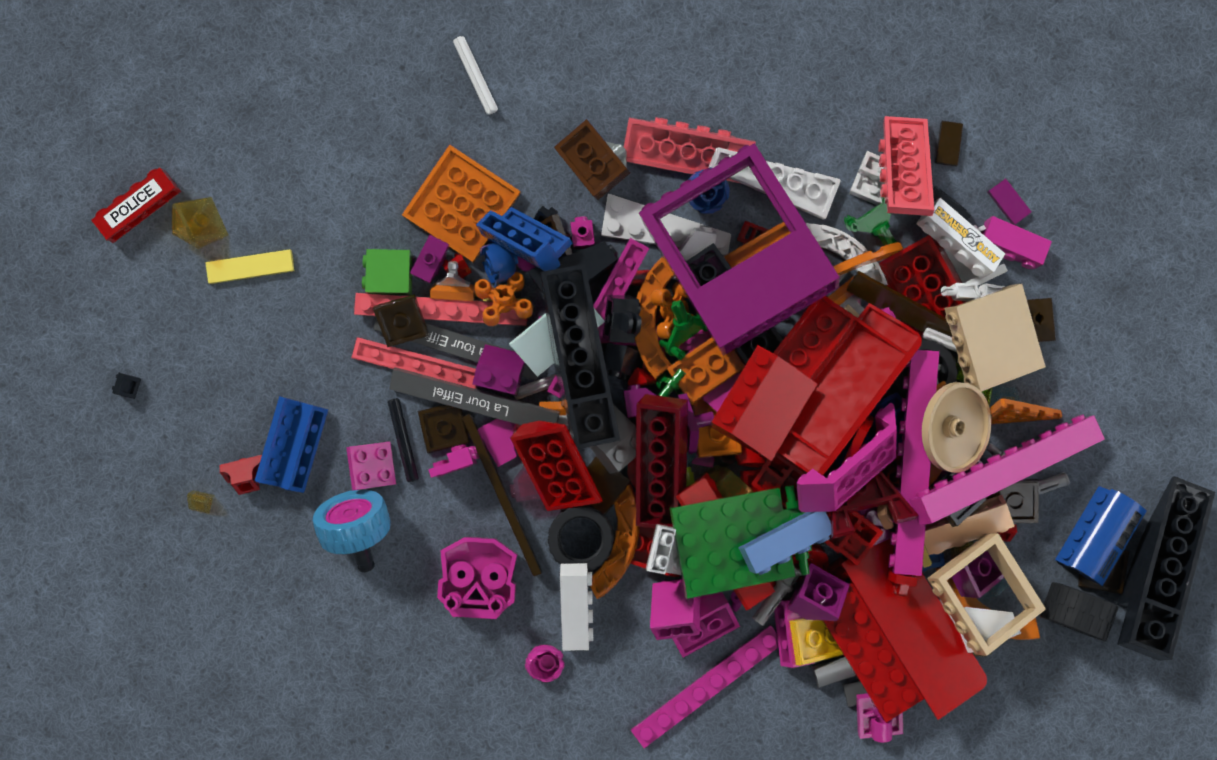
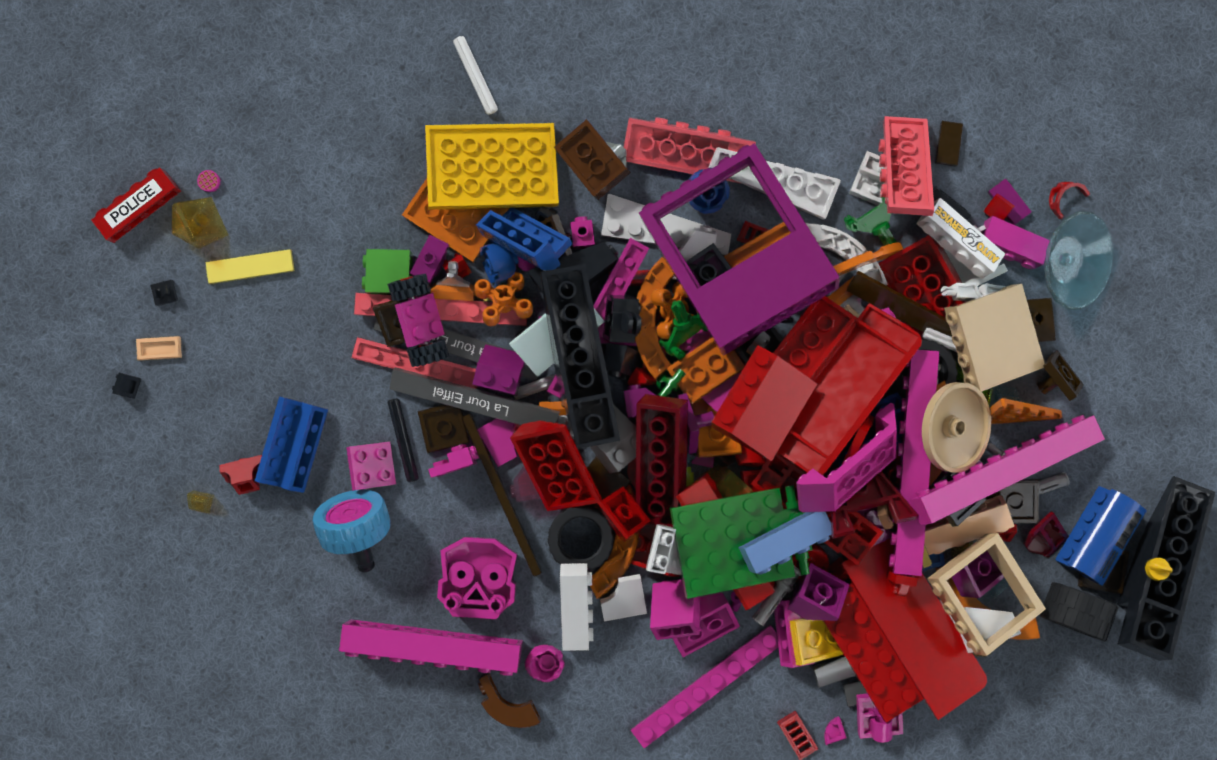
none -> light nougat tile [136,336,182,361]
none -> black tile [150,280,178,306]
none -> tile [197,170,221,192]
none -> dark pink brick [339,619,523,676]
none -> plate [388,273,449,367]
none -> yellow plate [425,123,559,210]
none -> reddish brown arch [478,673,541,728]
none -> red slope [598,486,651,542]
none -> white tile [600,574,647,621]
none -> dark grey tile [746,331,770,355]
none -> red slope [777,711,818,760]
none -> dark pink tile [824,716,847,745]
none -> red tile [983,193,1015,220]
none -> dark red slope [1024,511,1069,558]
none -> dark brown tile [1037,350,1084,401]
none -> clear light blue dish [1044,211,1114,310]
none -> red helmet [1049,182,1090,219]
none -> yellow tile [1145,558,1173,581]

